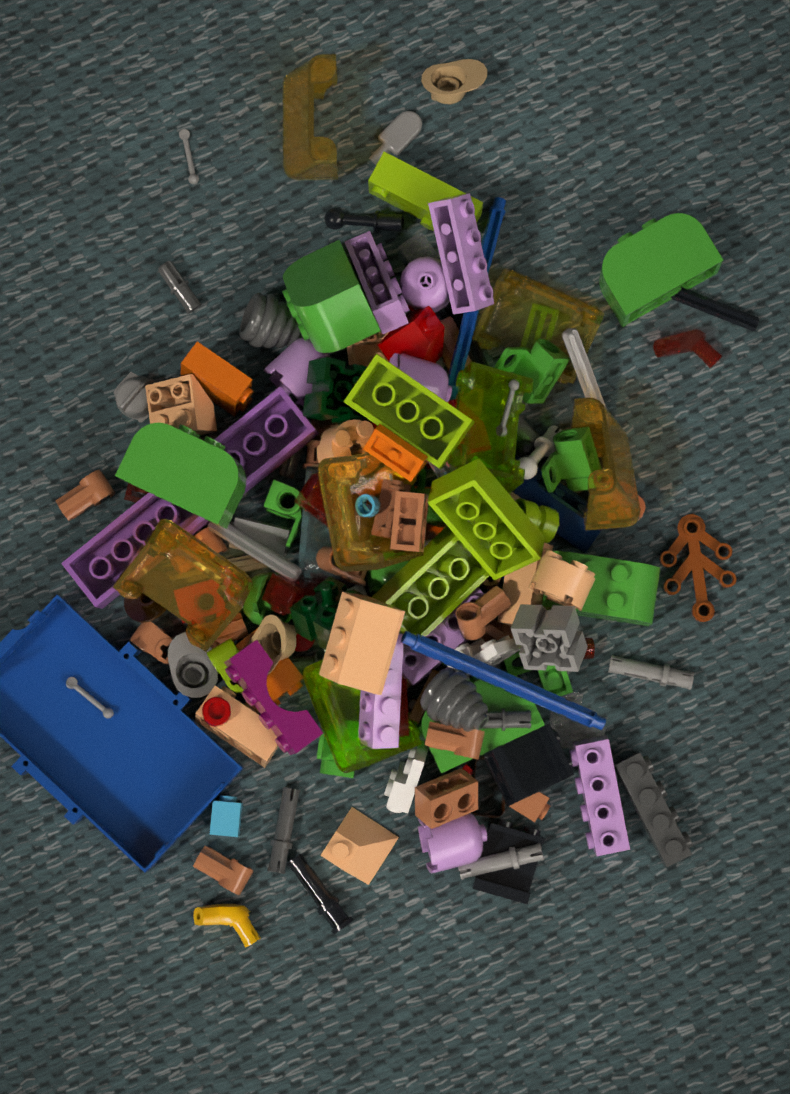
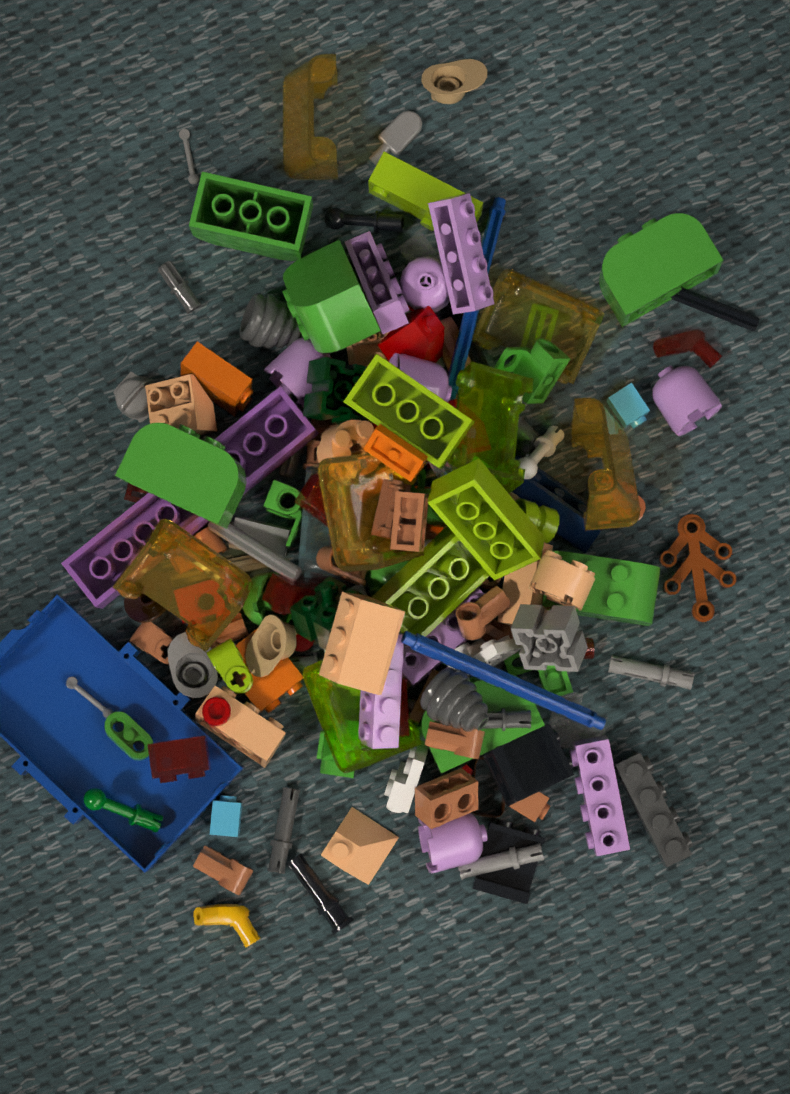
nougat piece [56,469,115,521] -> none
magenta arch [224,640,323,755] -> none
medium azure hinge [355,494,381,517] -> none
light grey hinge [496,380,520,437] -> none
bright green piece [541,427,604,493] -> none
light grey axle [562,328,611,426] -> none
none -> green pin [83,788,163,833]
none -> bright green plate [104,712,153,760]
none -> clear red brick [147,736,212,783]
none -> bright green brick [189,172,313,261]
none -> medium azure brick [606,383,650,429]
none -> lavender cylinder [653,366,722,436]

